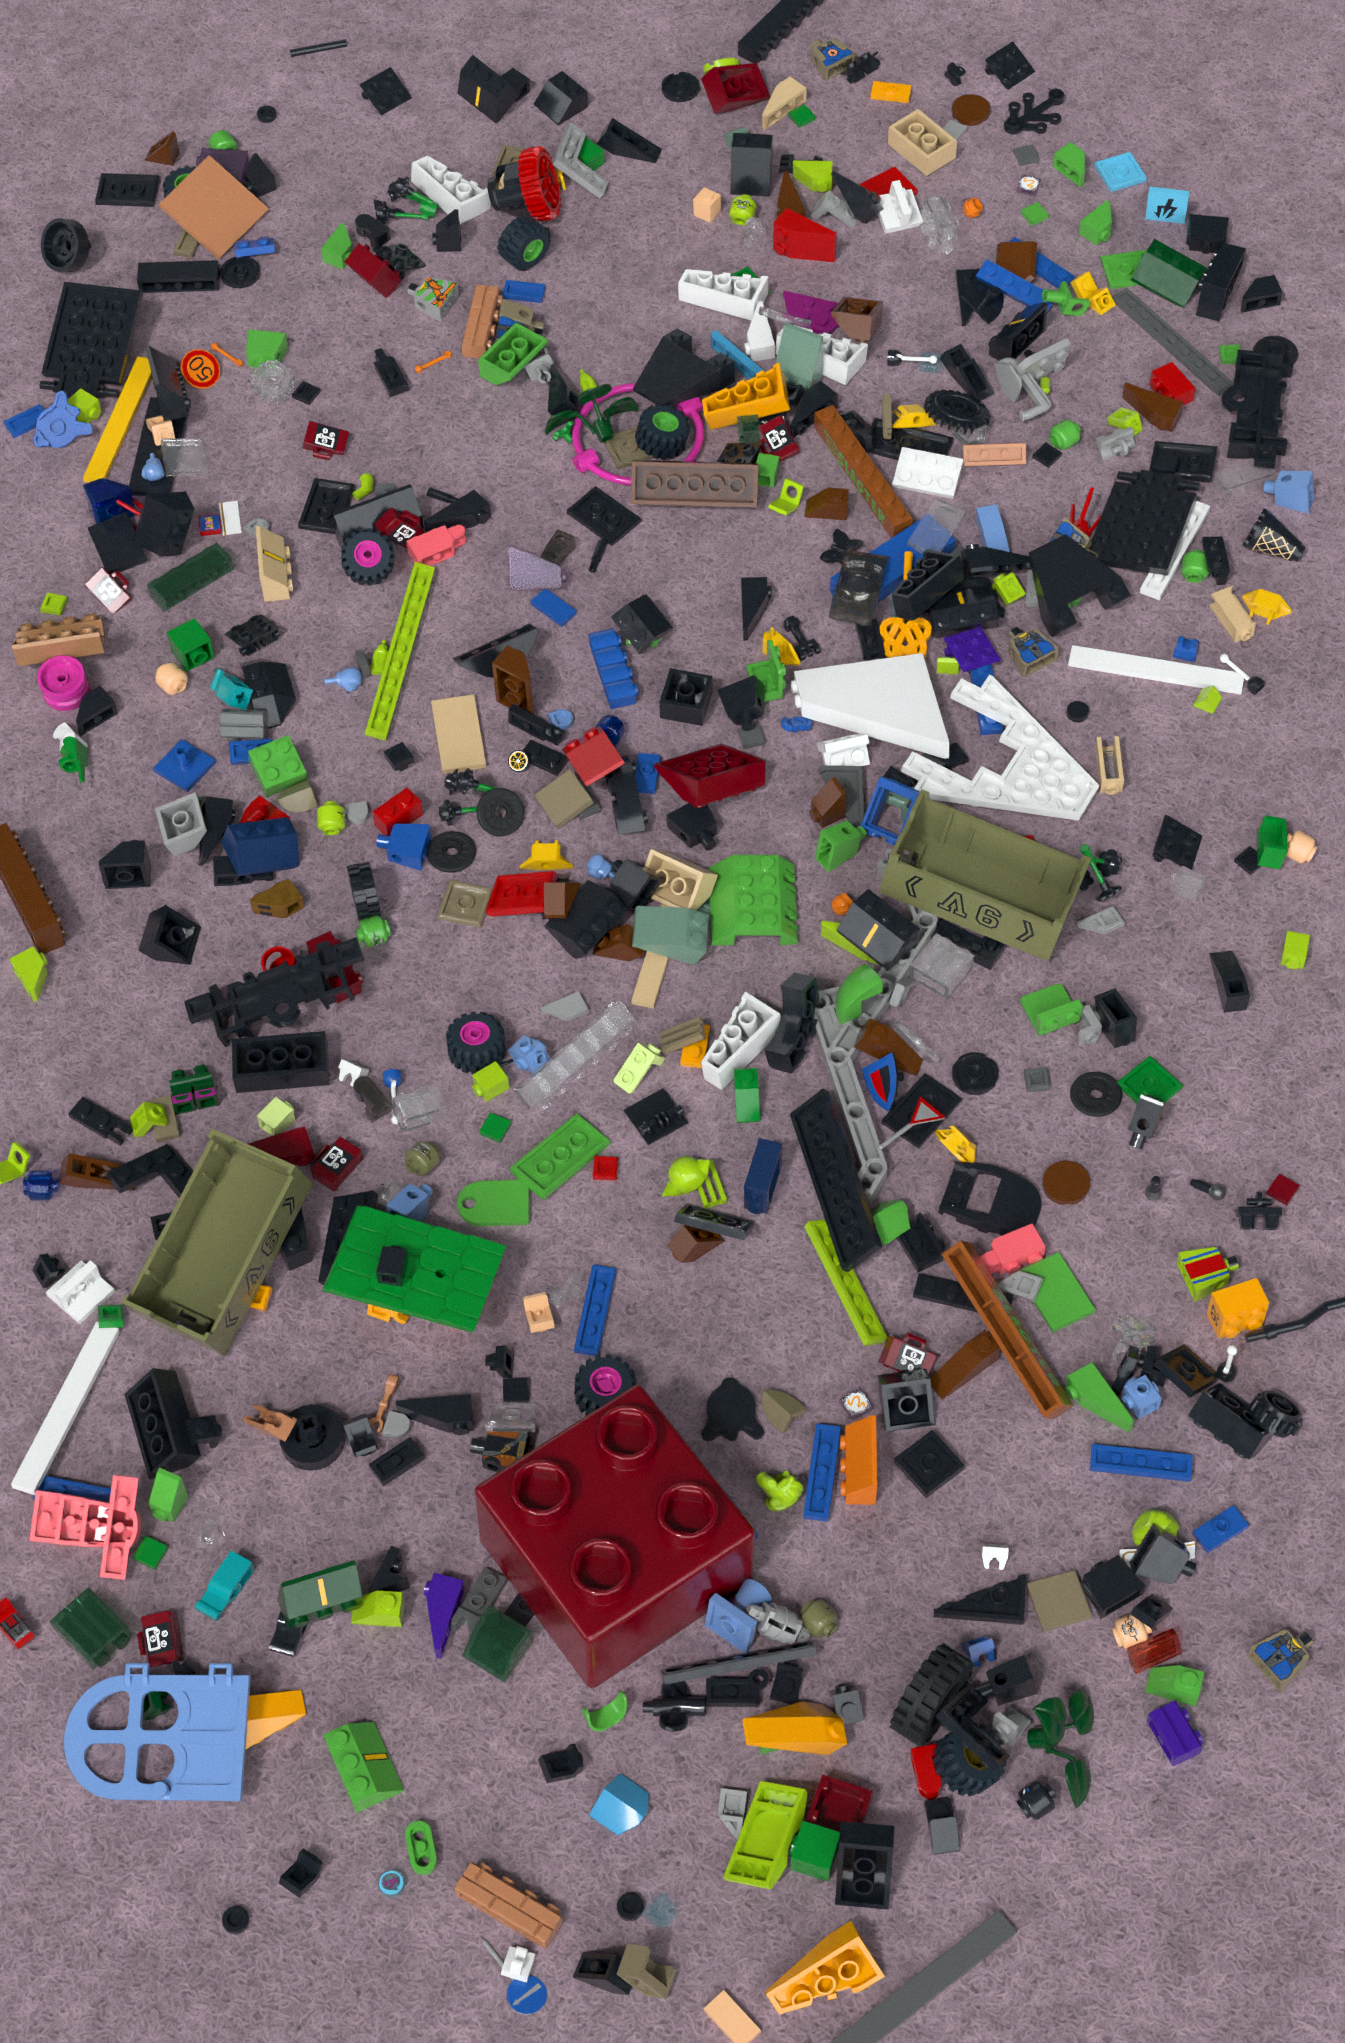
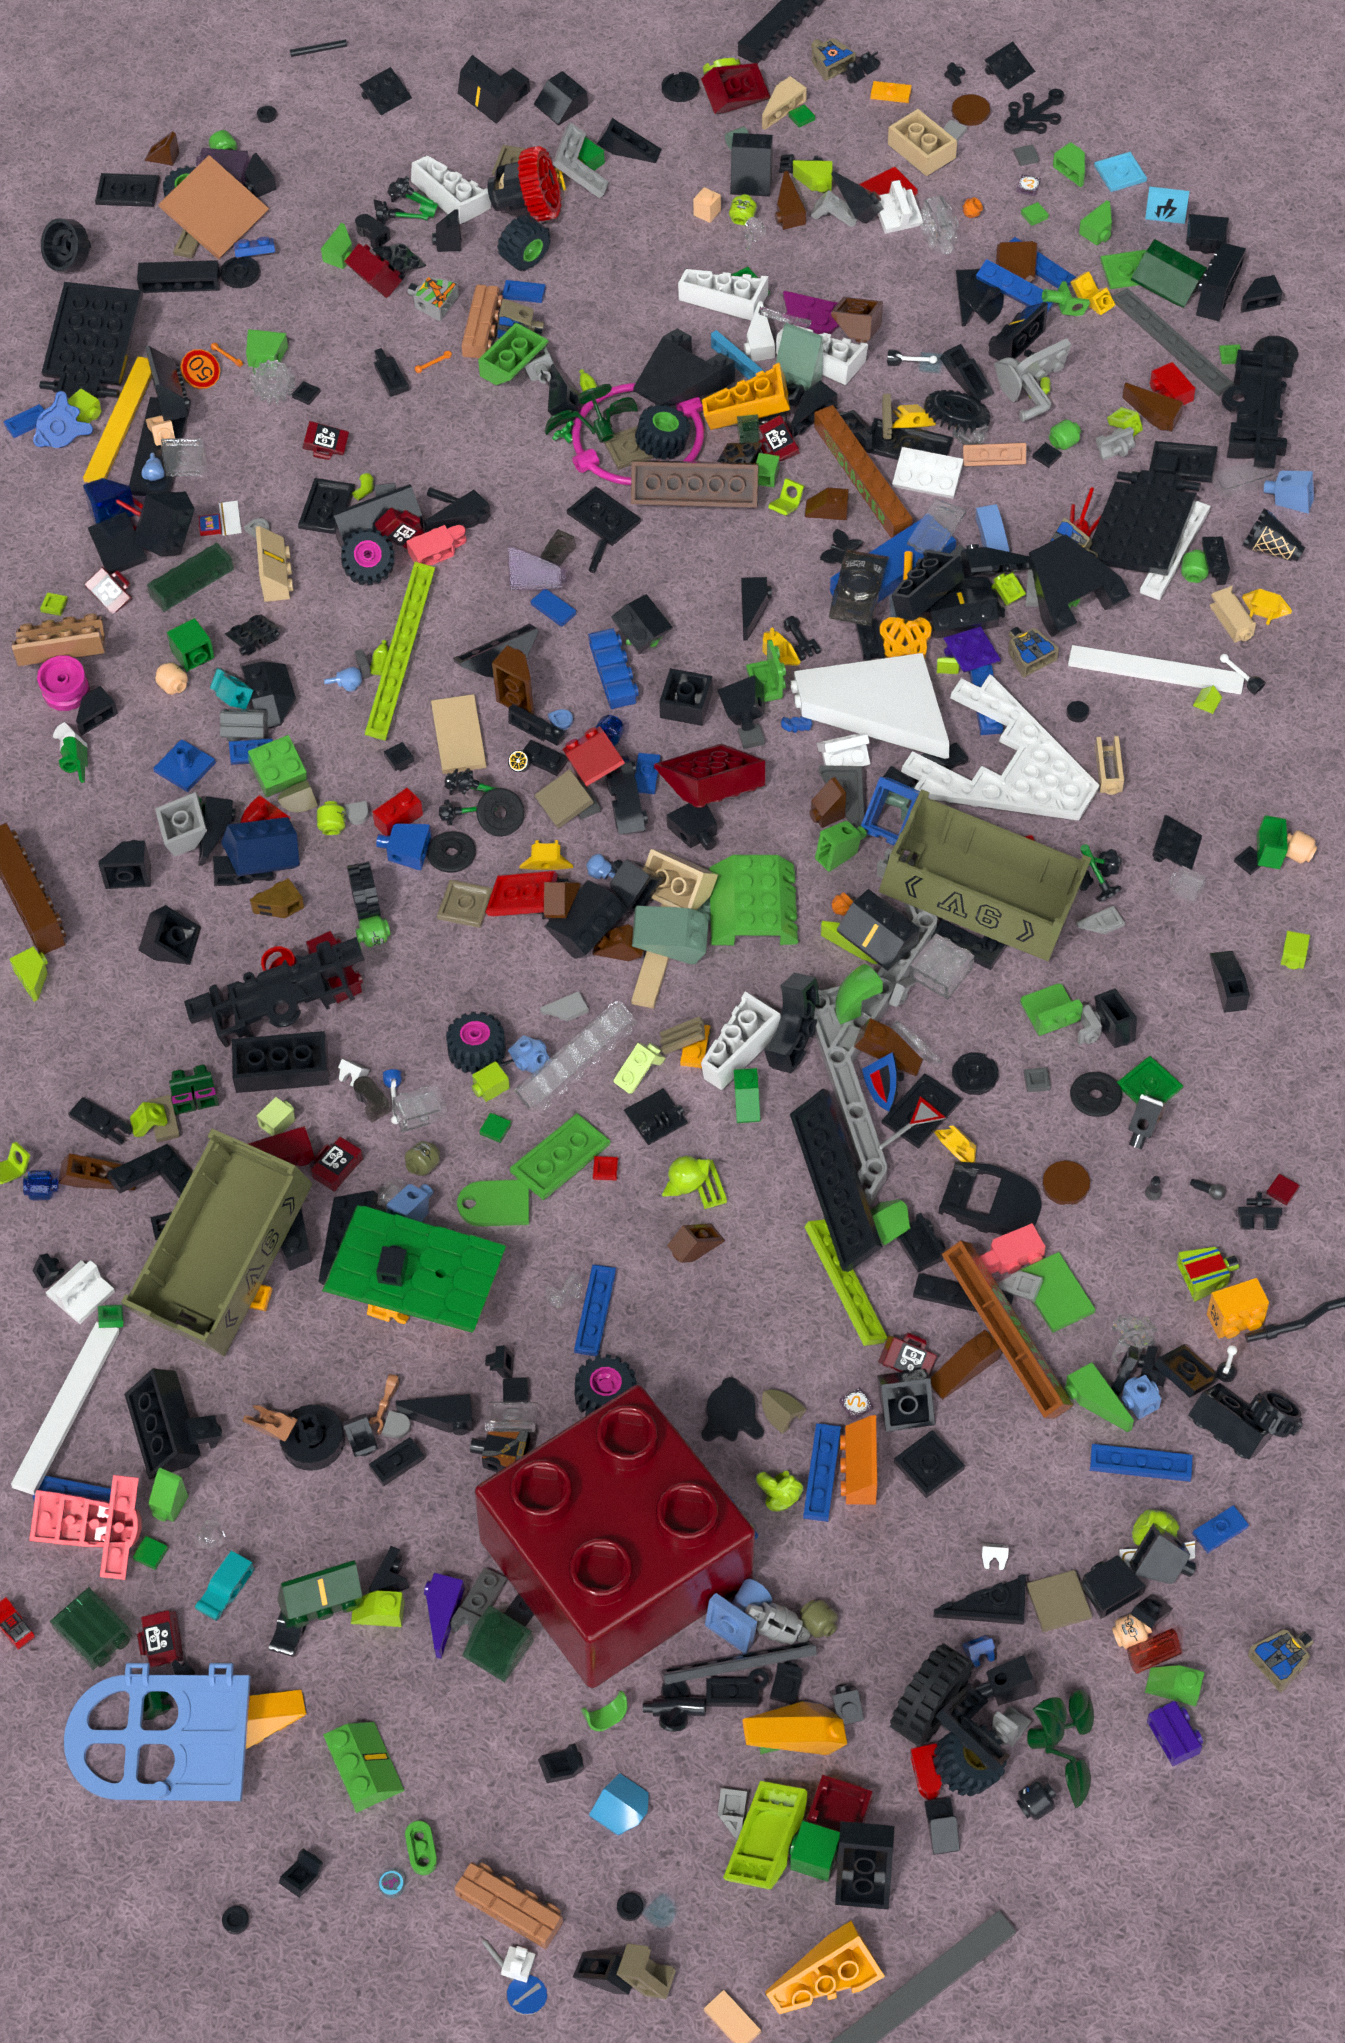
light nougat bracket [523,1292,555,1333] -> none
black tile [674,1204,755,1240] -> none
dark blue window [744,1138,782,1214] -> none
red slope [773,208,837,263] -> none
blue tile [1173,636,1199,662] -> none

